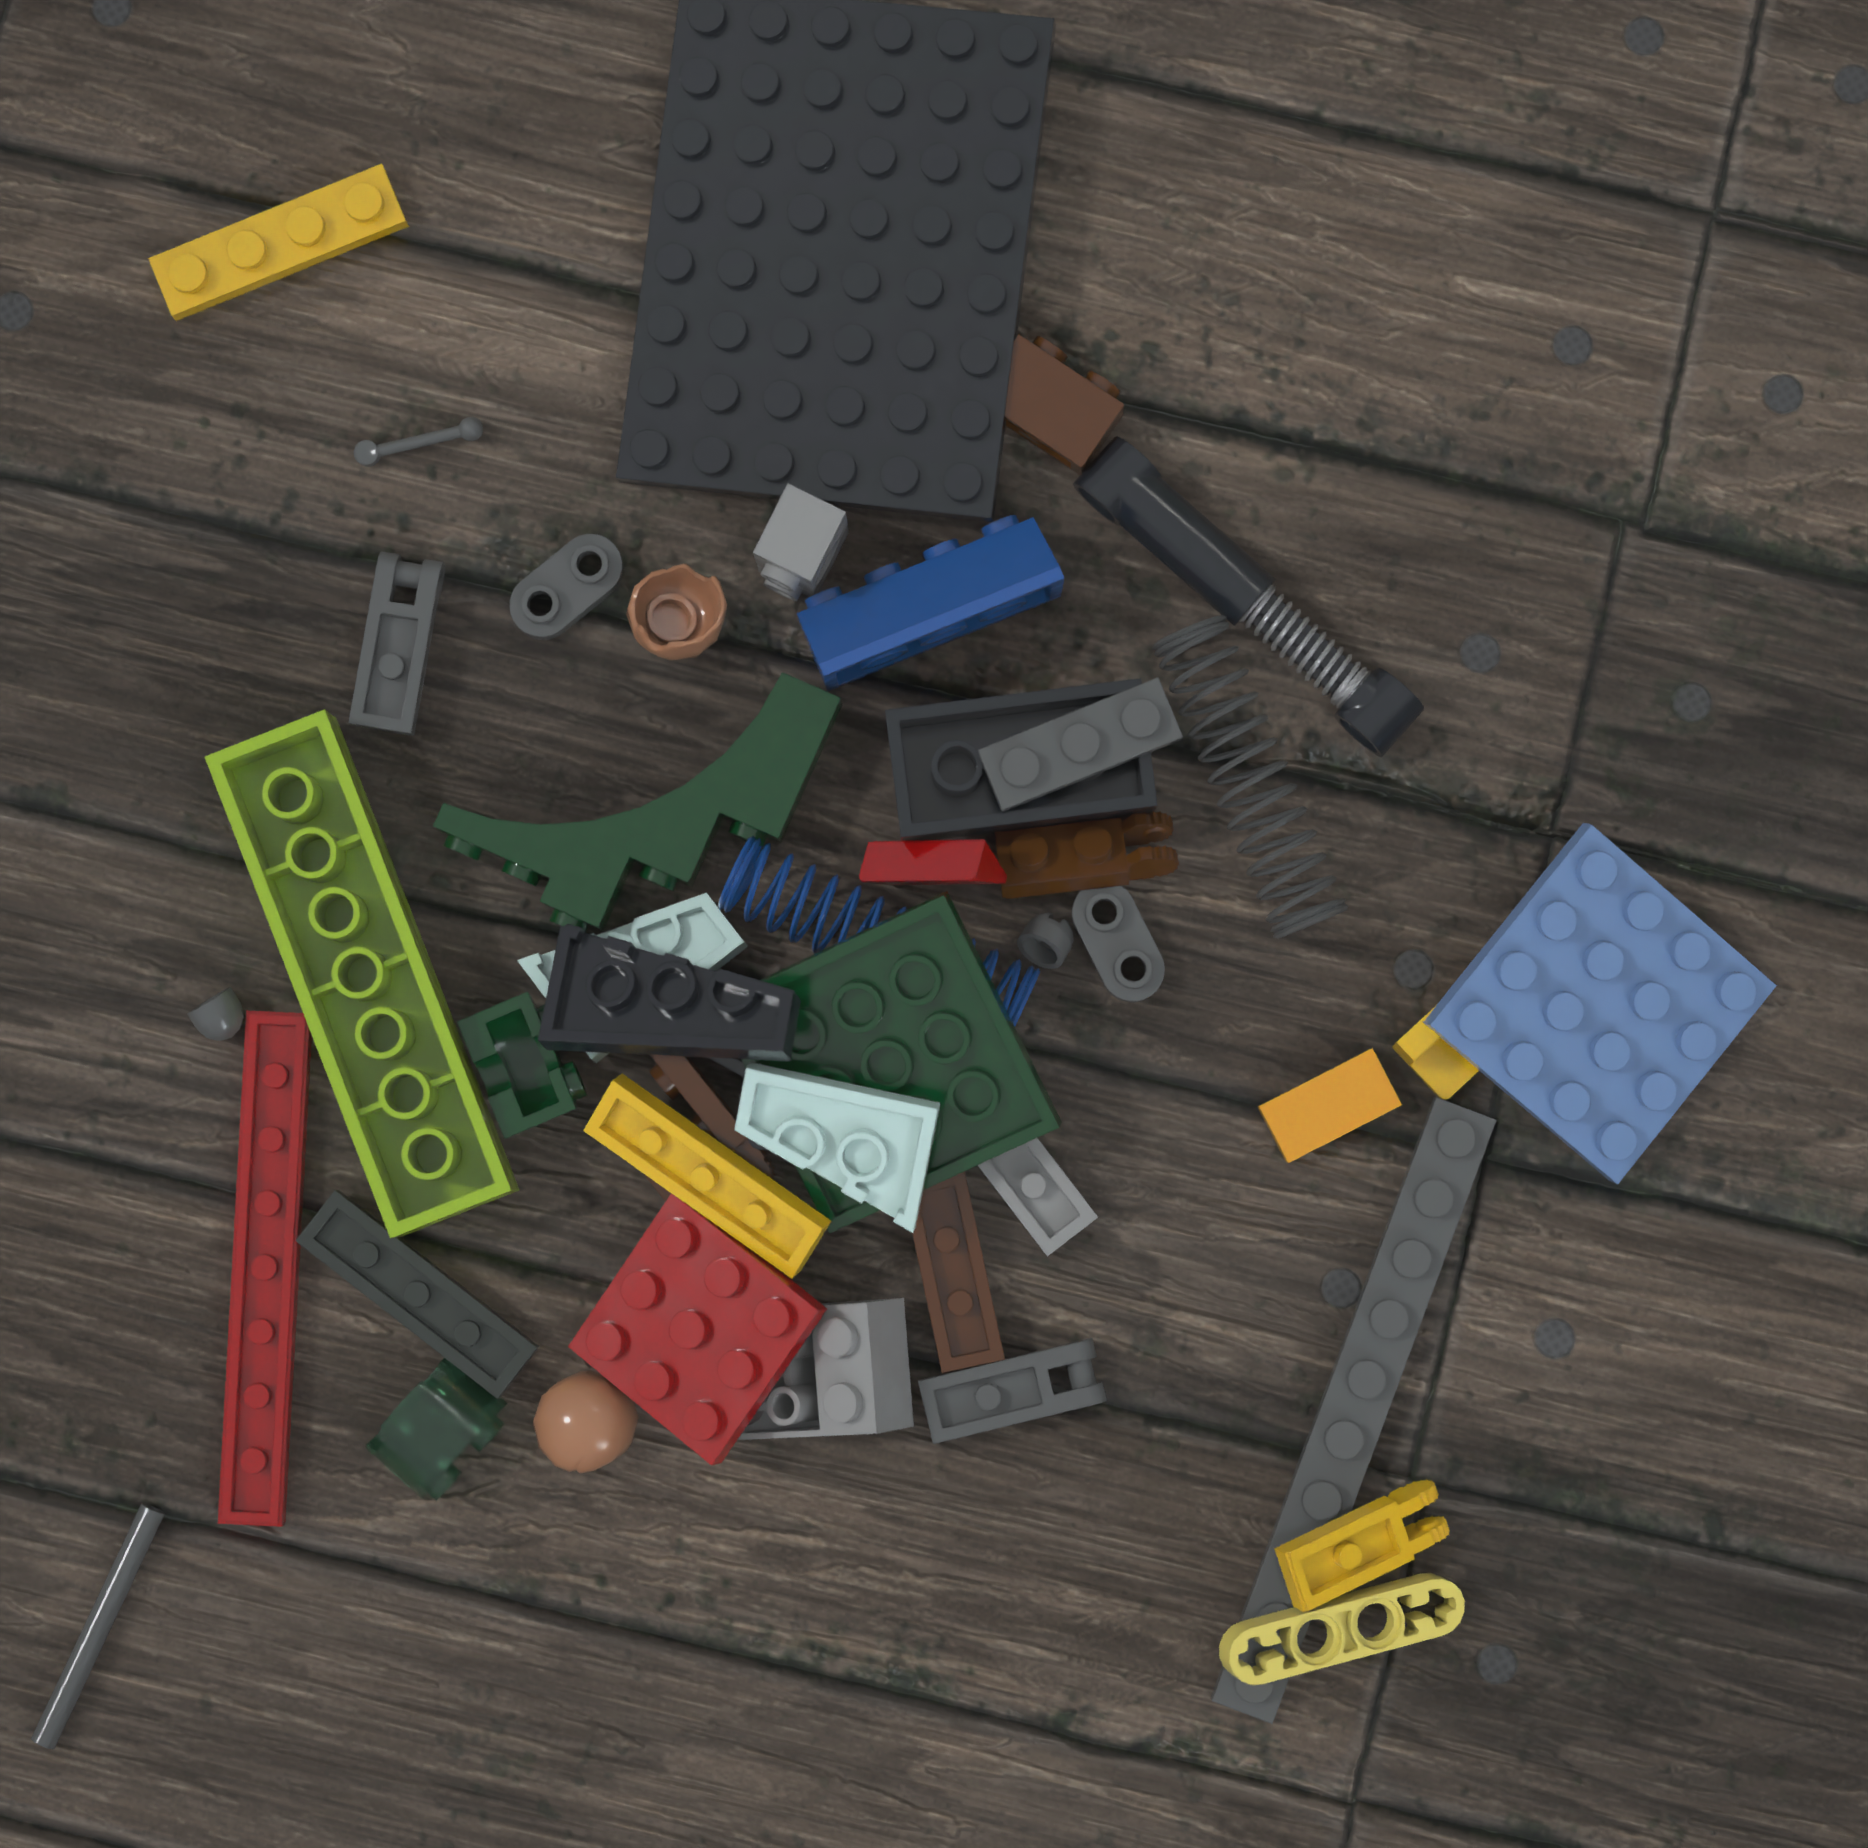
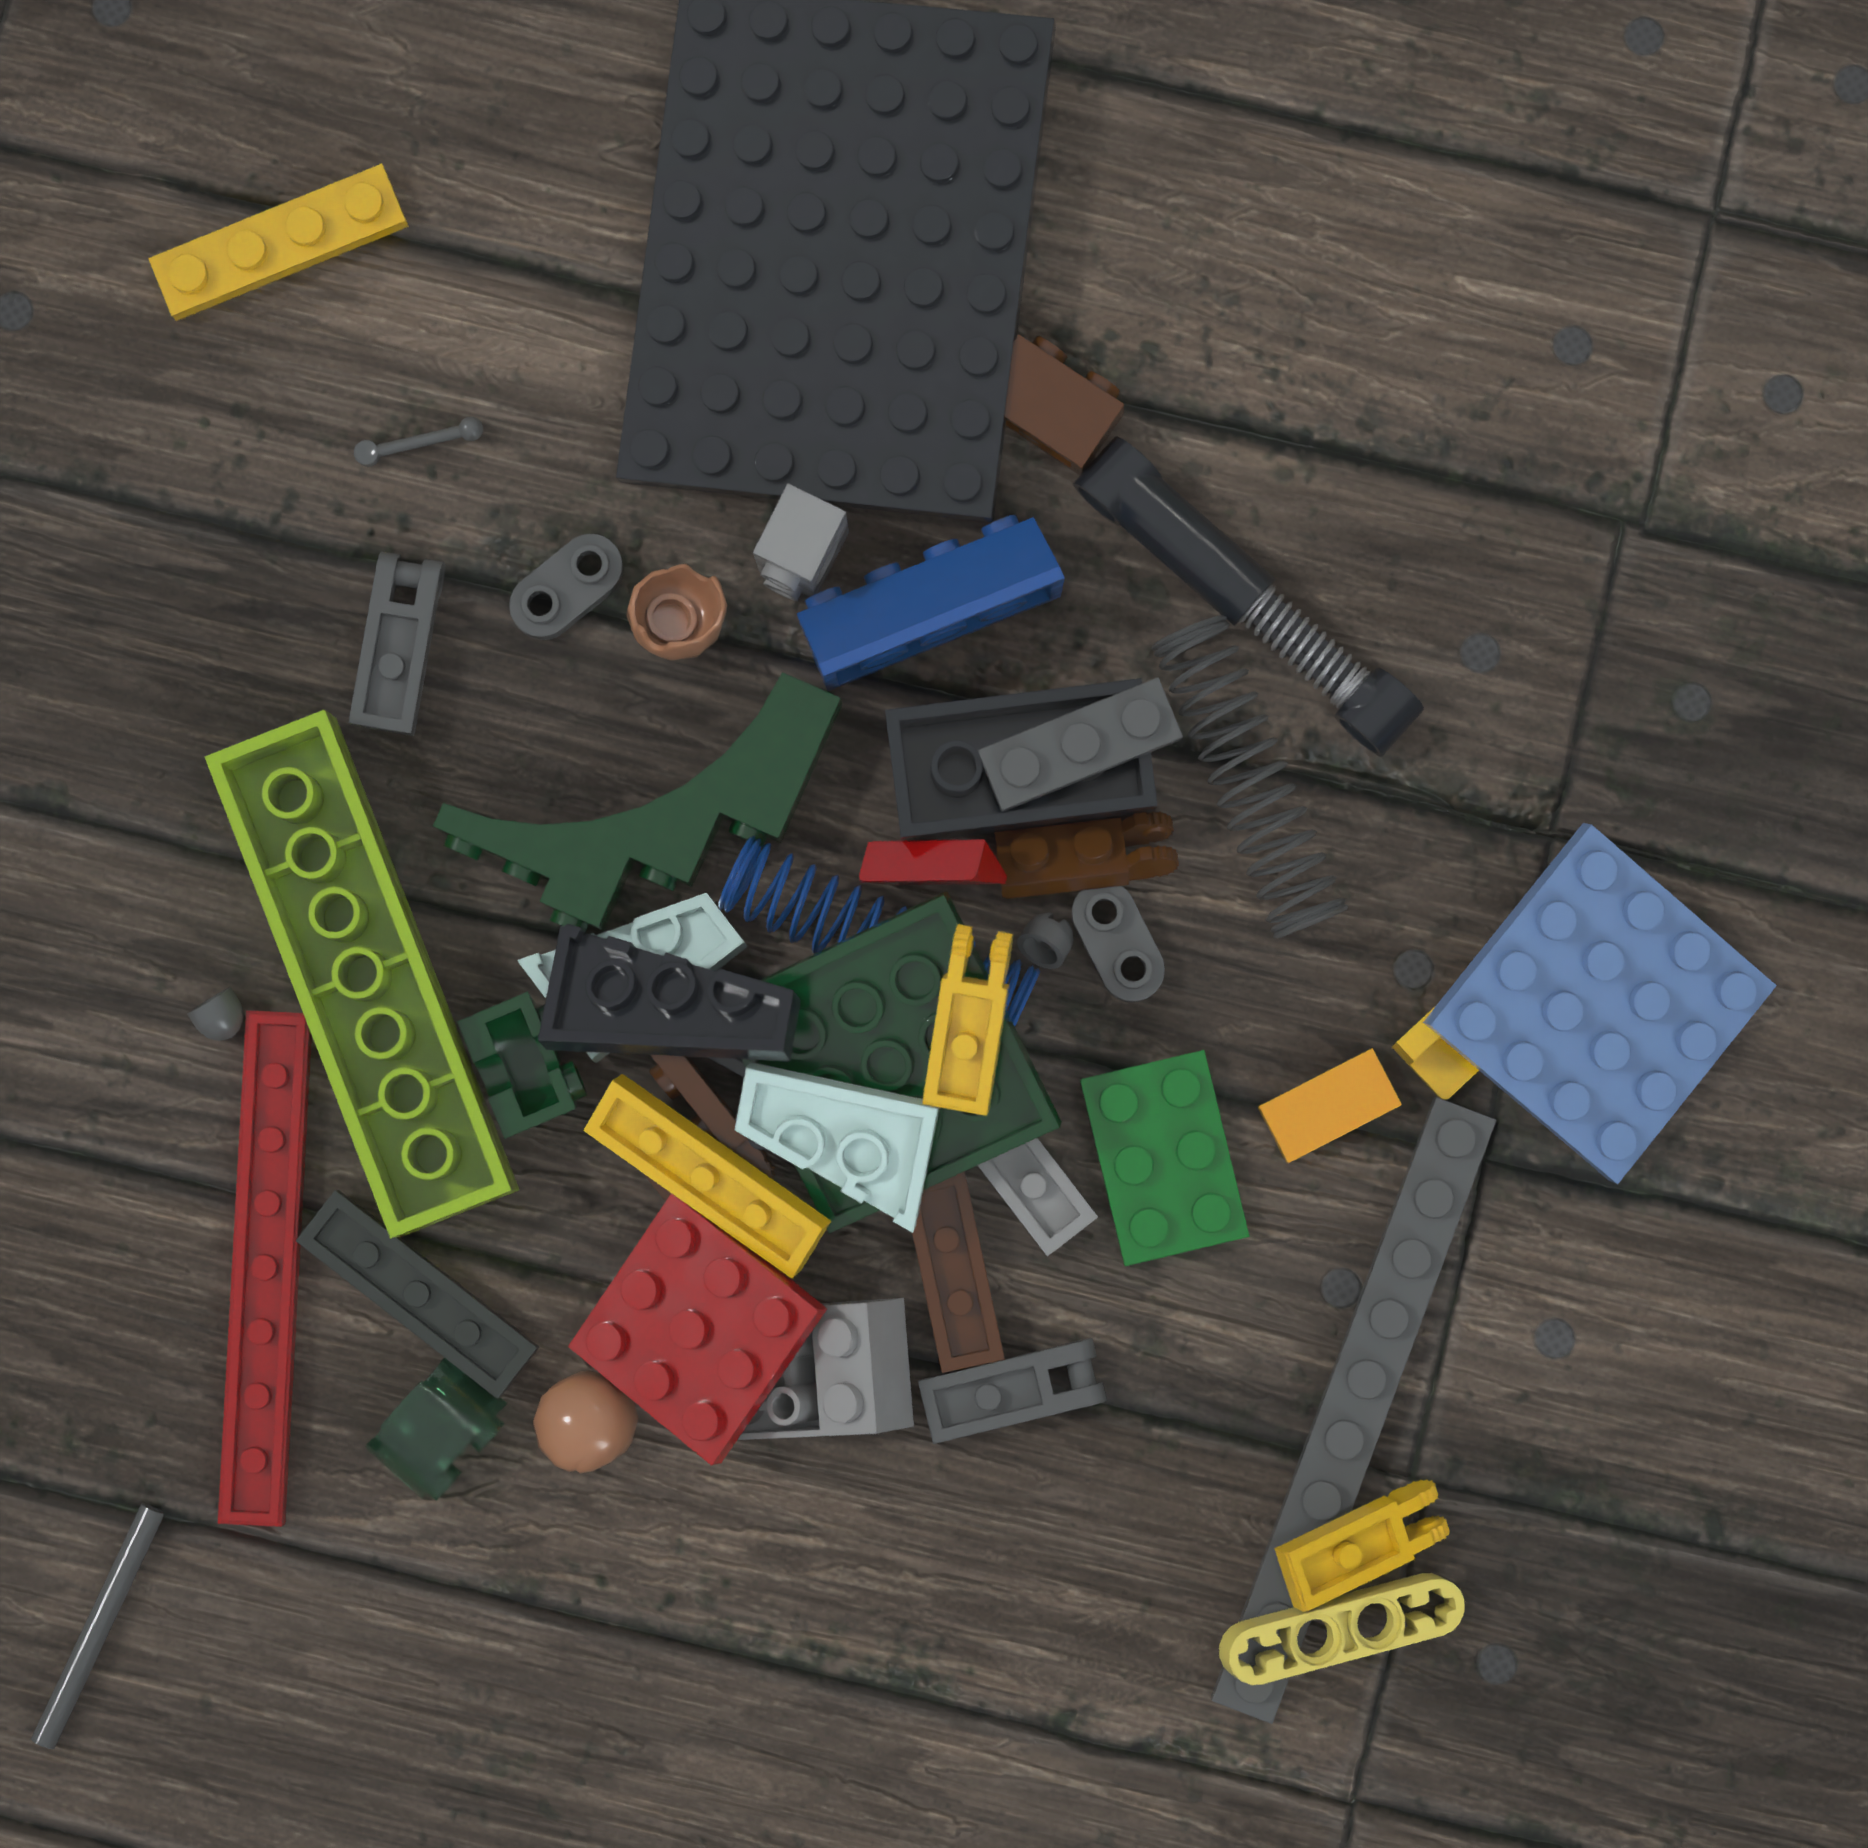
none -> yellow hinge [922,924,1013,1116]
none -> green plate [1079,1050,1250,1266]

